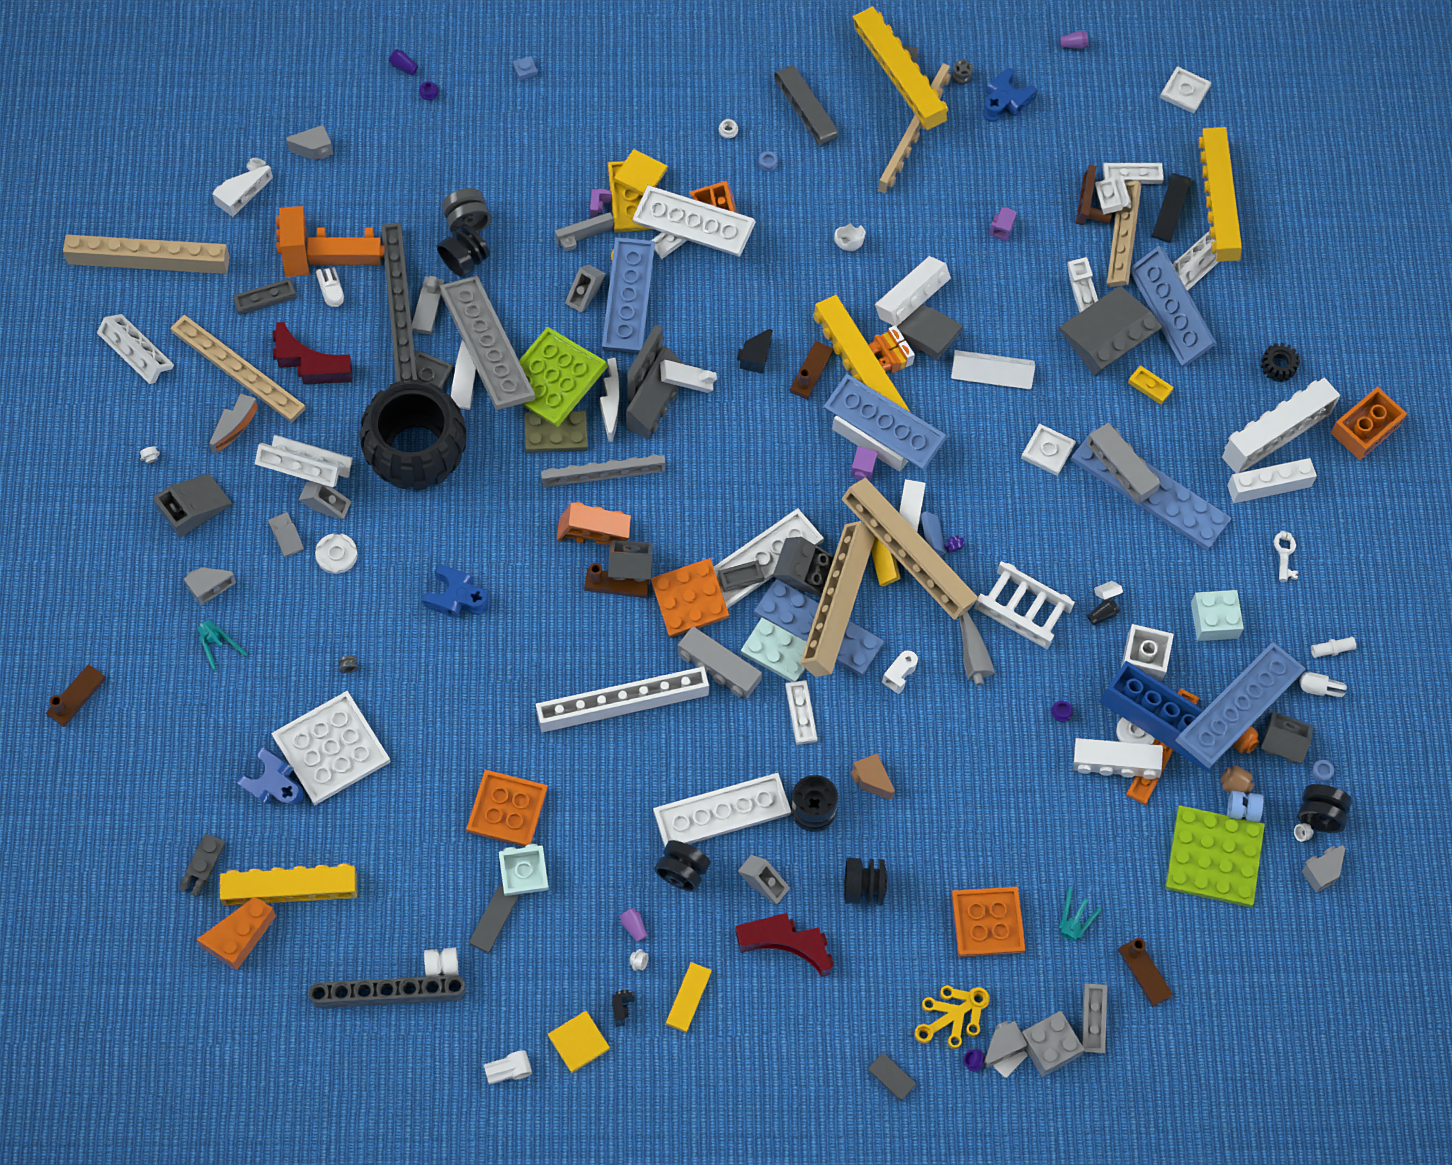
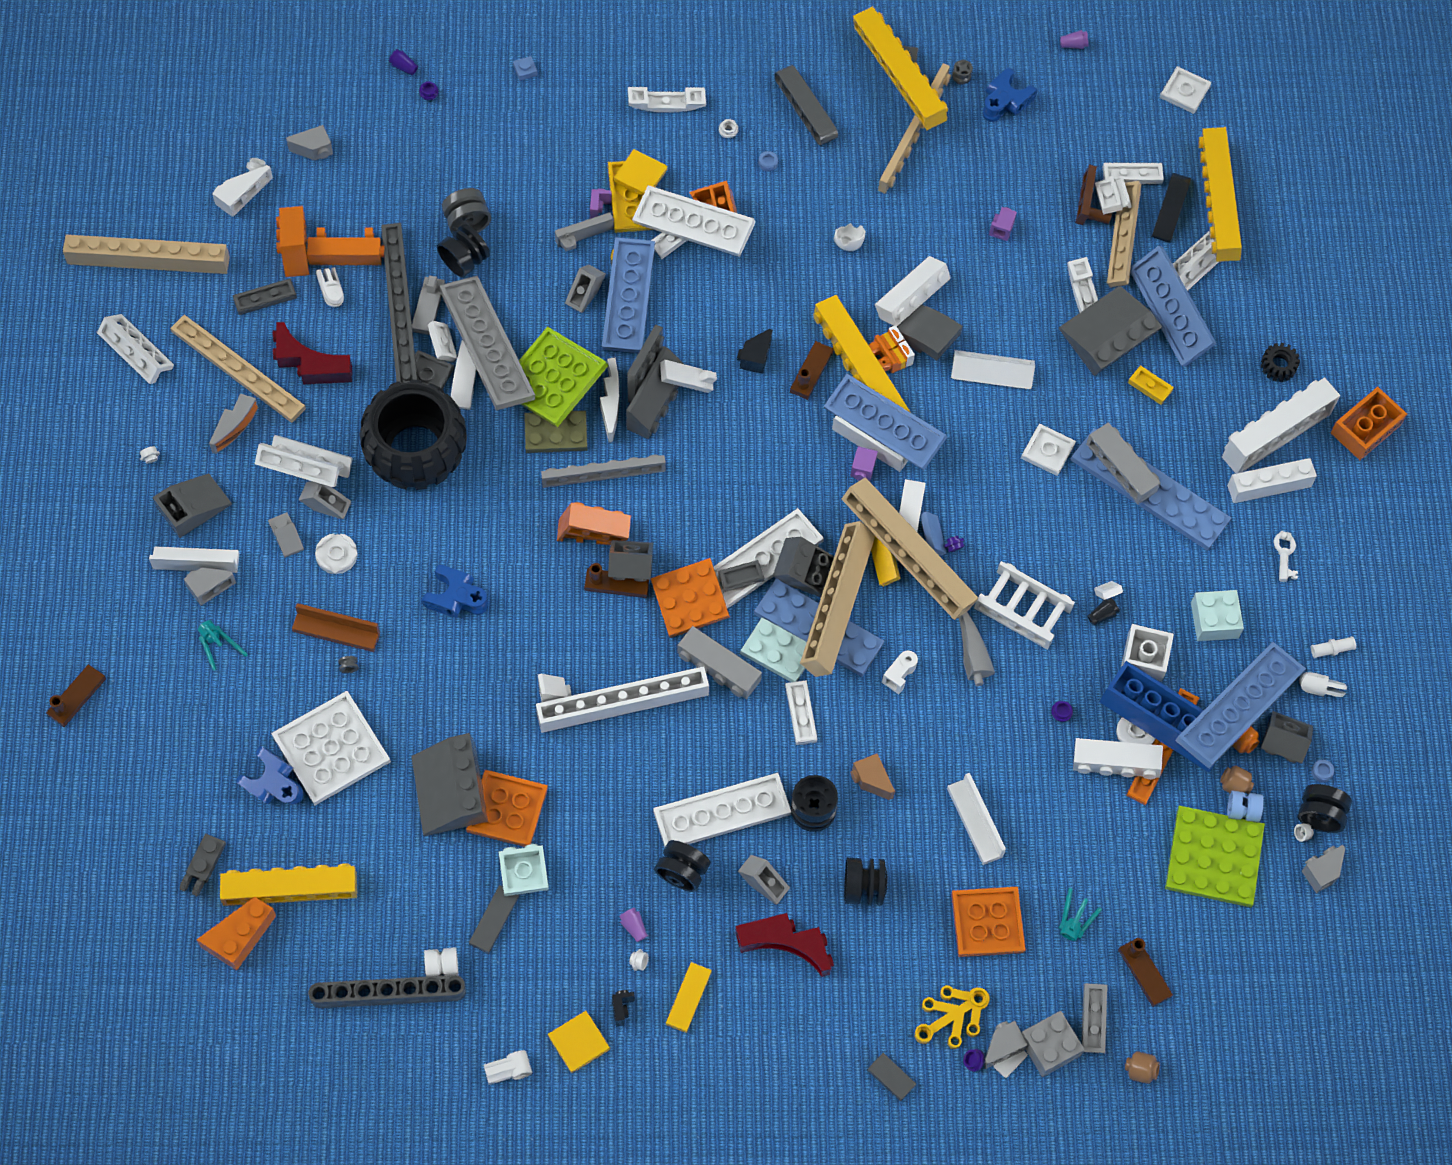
none -> white panel [149,547,239,573]
none -> dark orange panel [292,603,380,652]
none -> dark grey slope [411,733,488,836]
none -> white plate [428,321,457,362]
none -> white slope [538,674,572,702]
none -> white slope [628,87,706,112]
none -> white panel [947,773,1006,865]
none -> medium nougat head [1125,1051,1160,1084]

